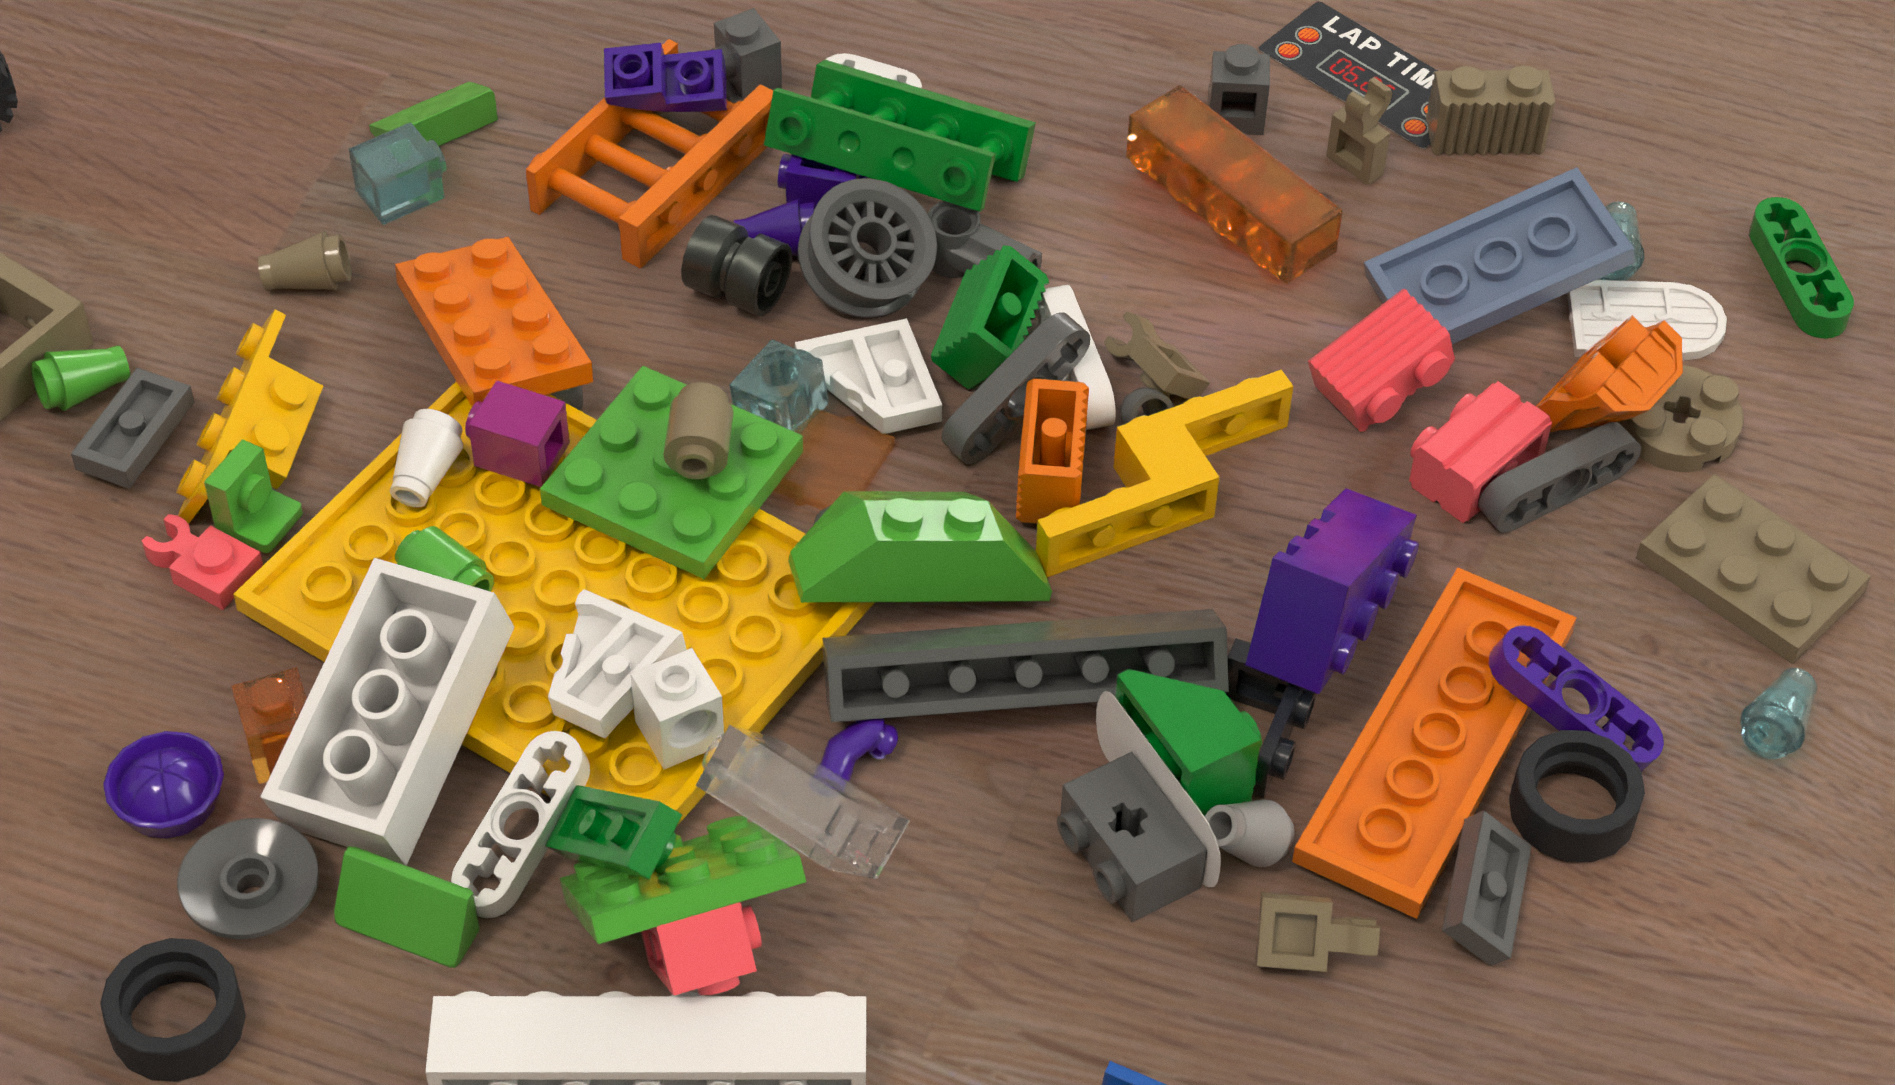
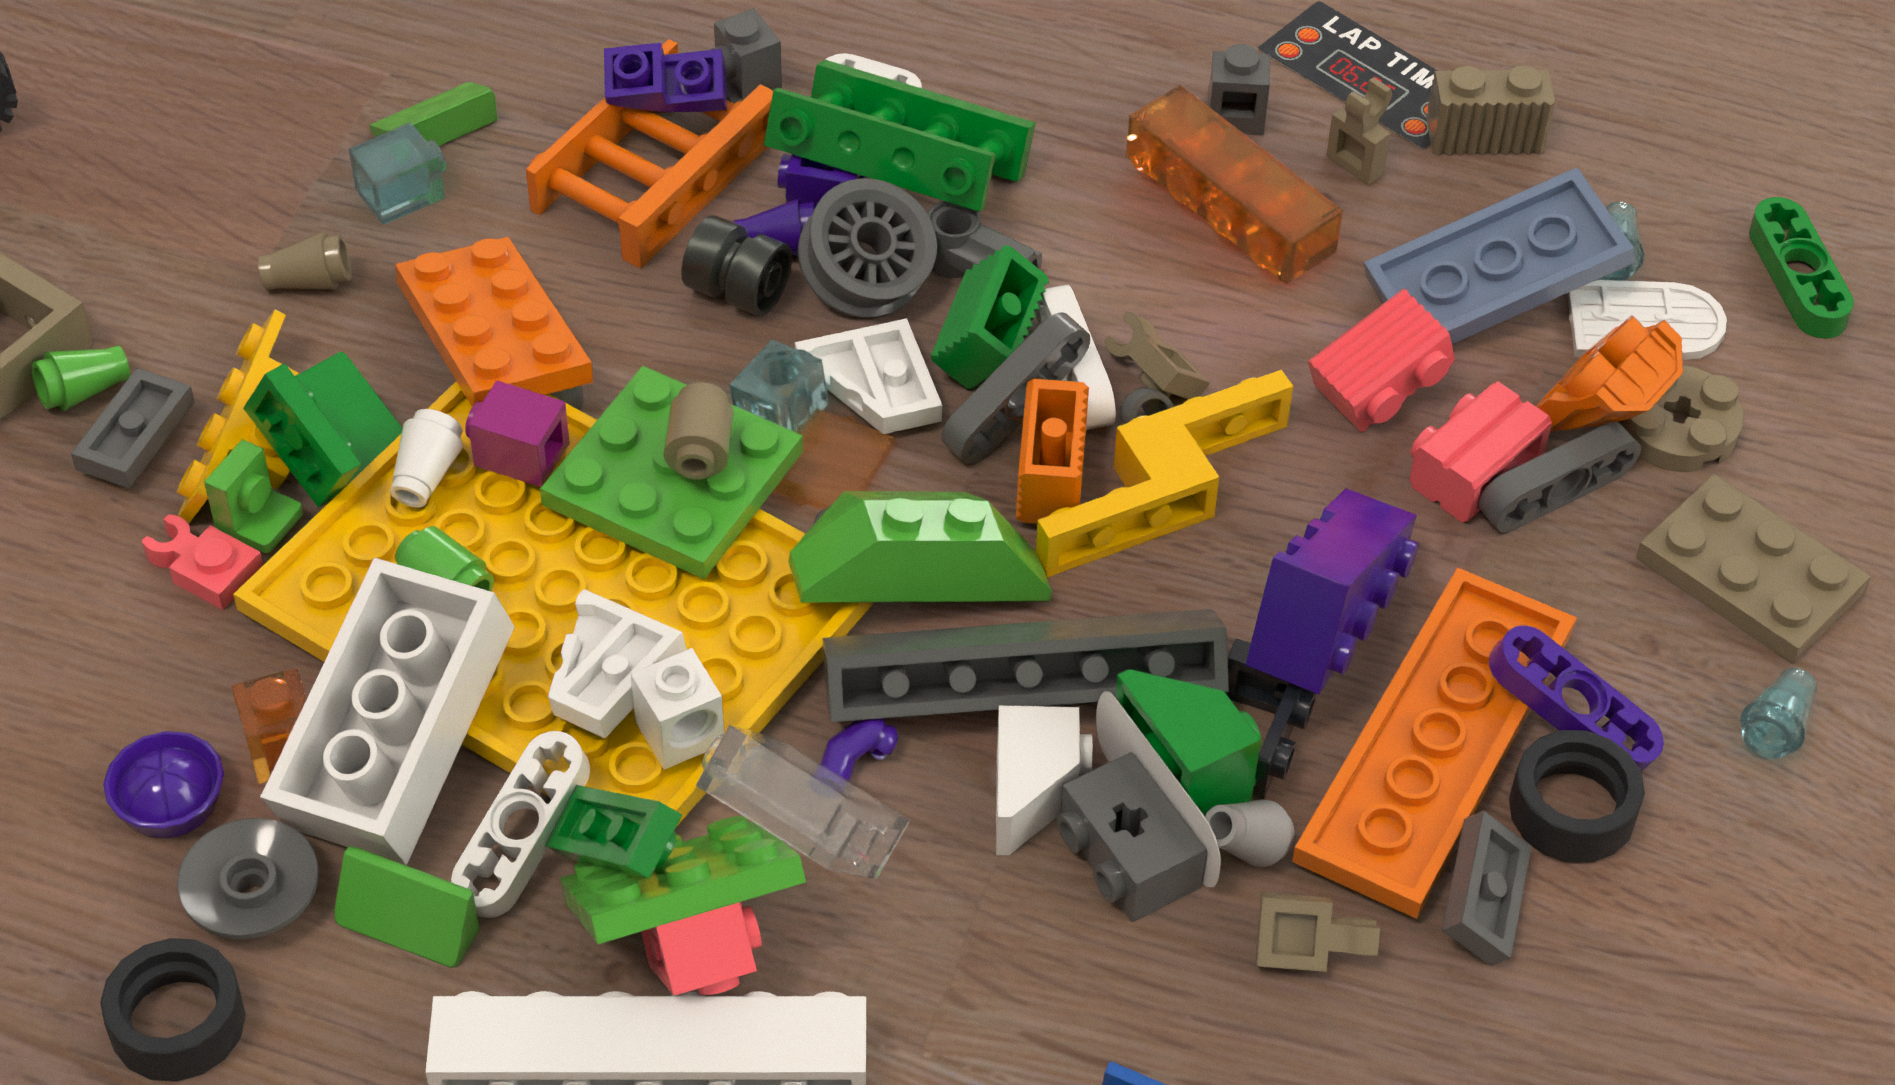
none -> green bracket [243,352,403,508]
none -> white slope [996,705,1093,855]

